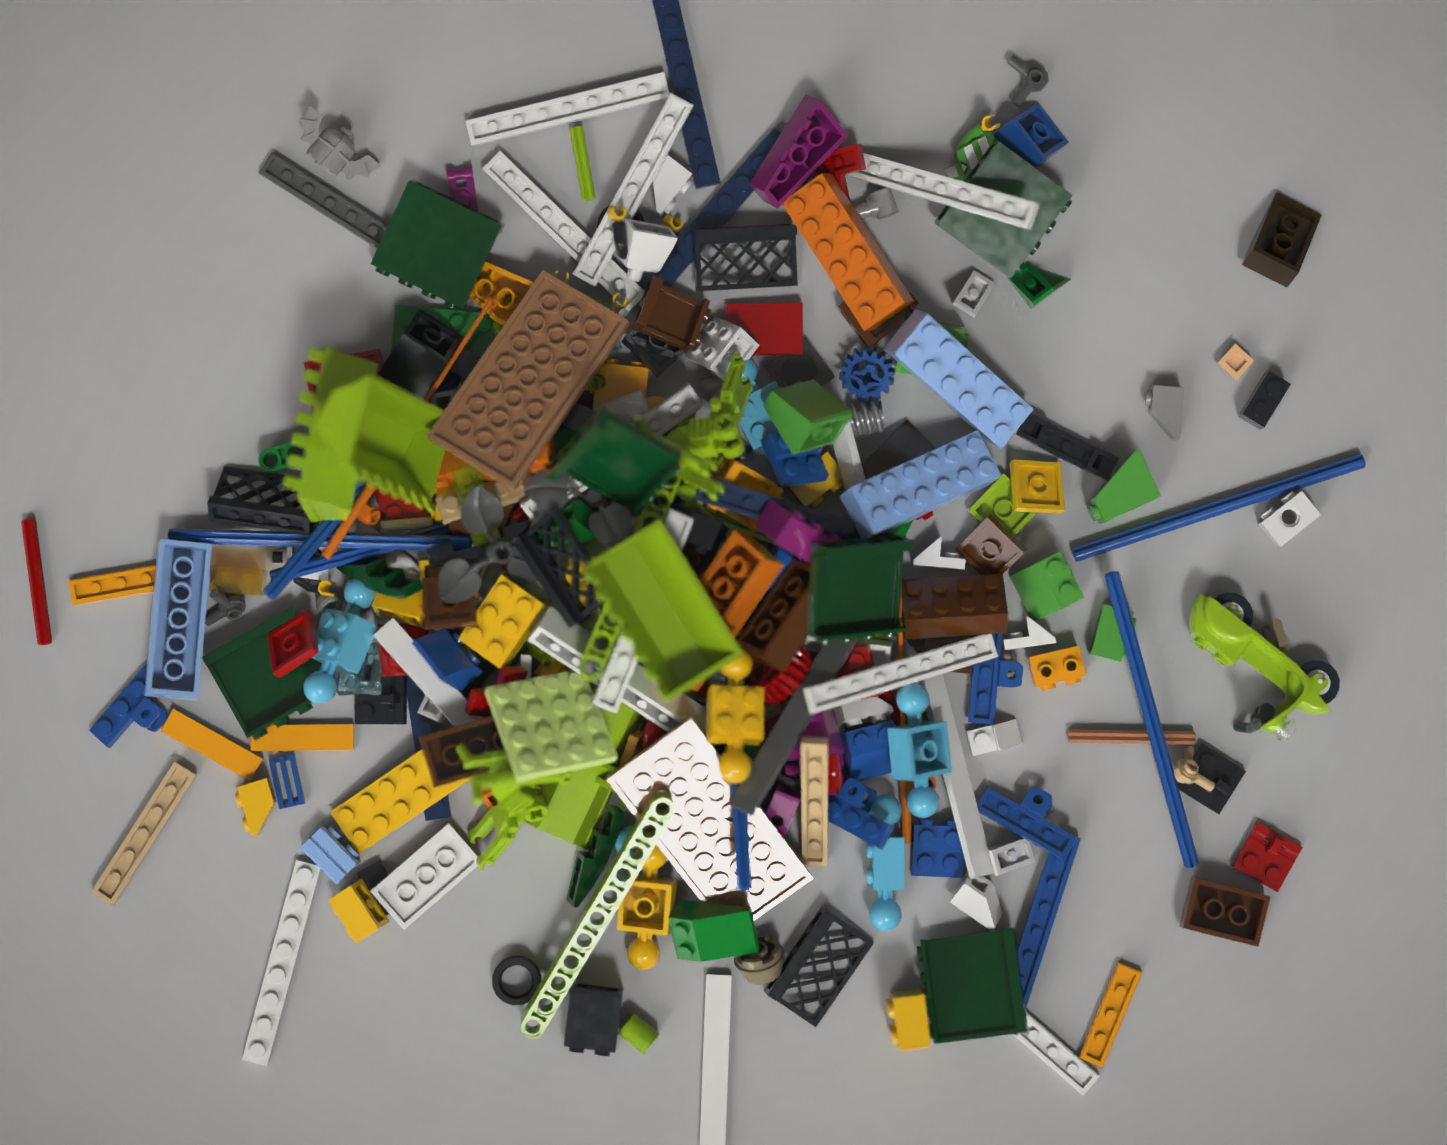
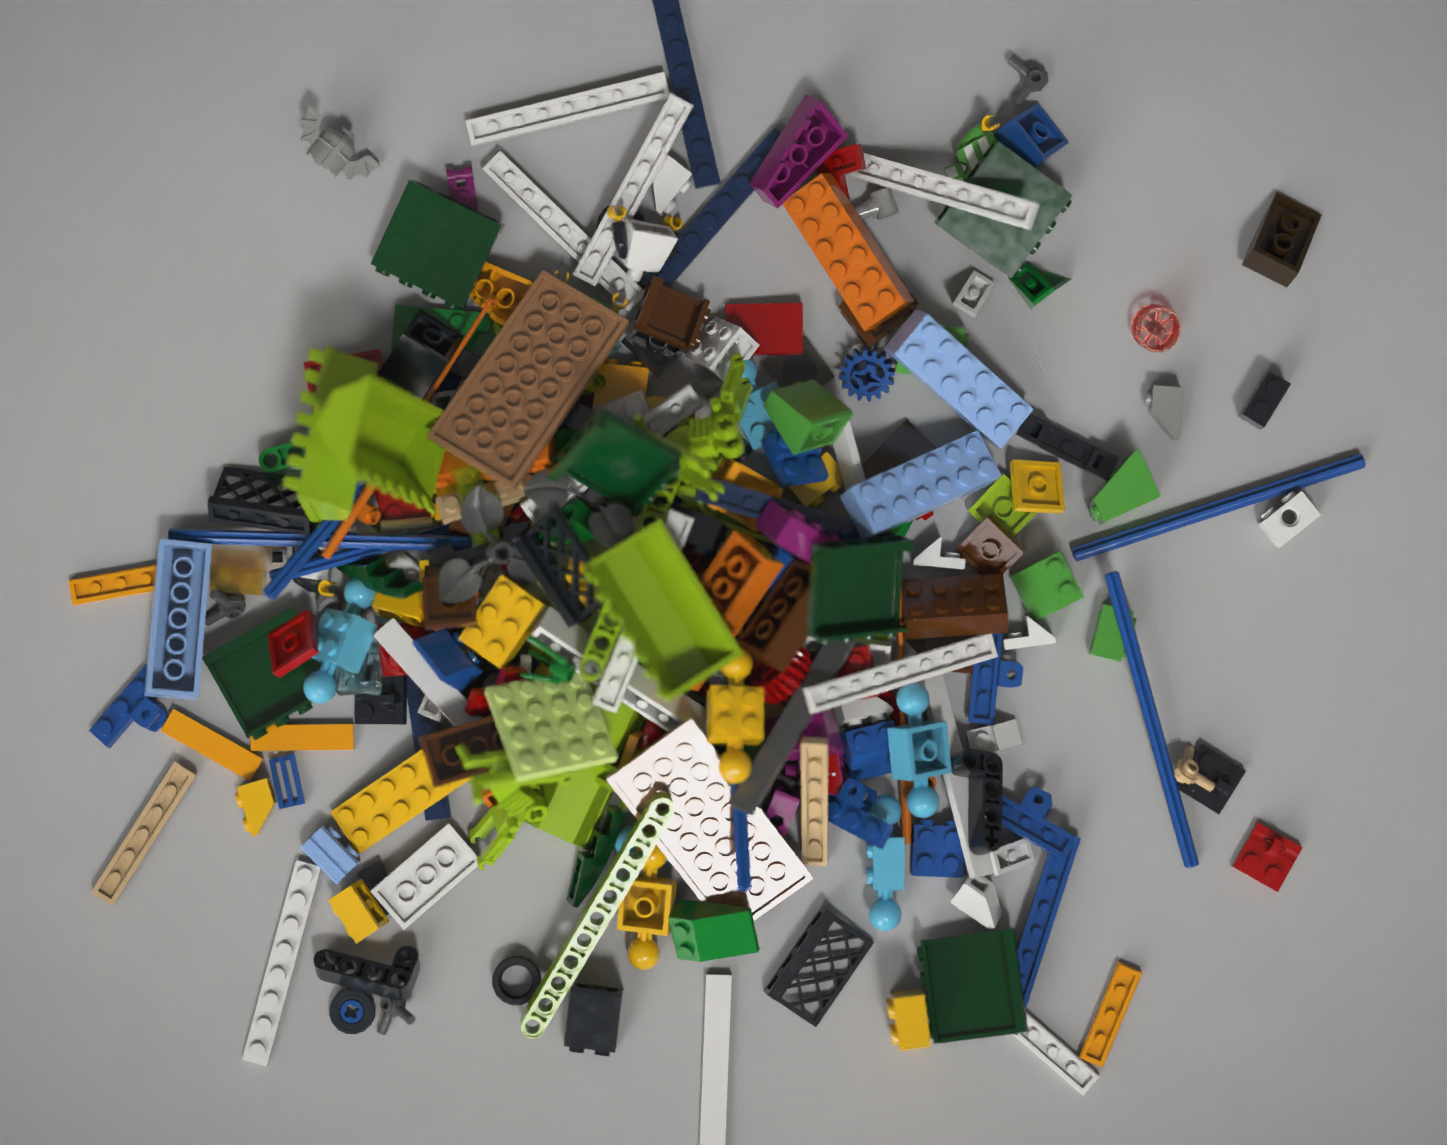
red axle [21,519,52,645] -> none
dark grey tile [259,152,388,249] -> none
lime axle [570,126,596,202] -> none
lime piece [618,1013,660,1054] -> none
black fence [691,224,798,291] -> none
dark tan cone [734,934,784,984] -> none
light grey piece [849,400,884,435] -> none
light orange brick [1027,646,1086,691] -> none
nougat axle [1068,729,1196,745] -> none
reddish brown brick [1179,876,1271,947] -> none
lime piece [1189,592,1340,741] -> none
light nougat plate [1217,344,1254,380] -> none
none -> black beam [313,946,421,1001]
none -> black bush [329,988,376,1034]
none -> dark grey piece [377,997,415,1035]
none -> green plant [520,635,576,686]
none -> black beam [950,749,1003,856]
none -> clear red wheel [1131,304,1181,353]

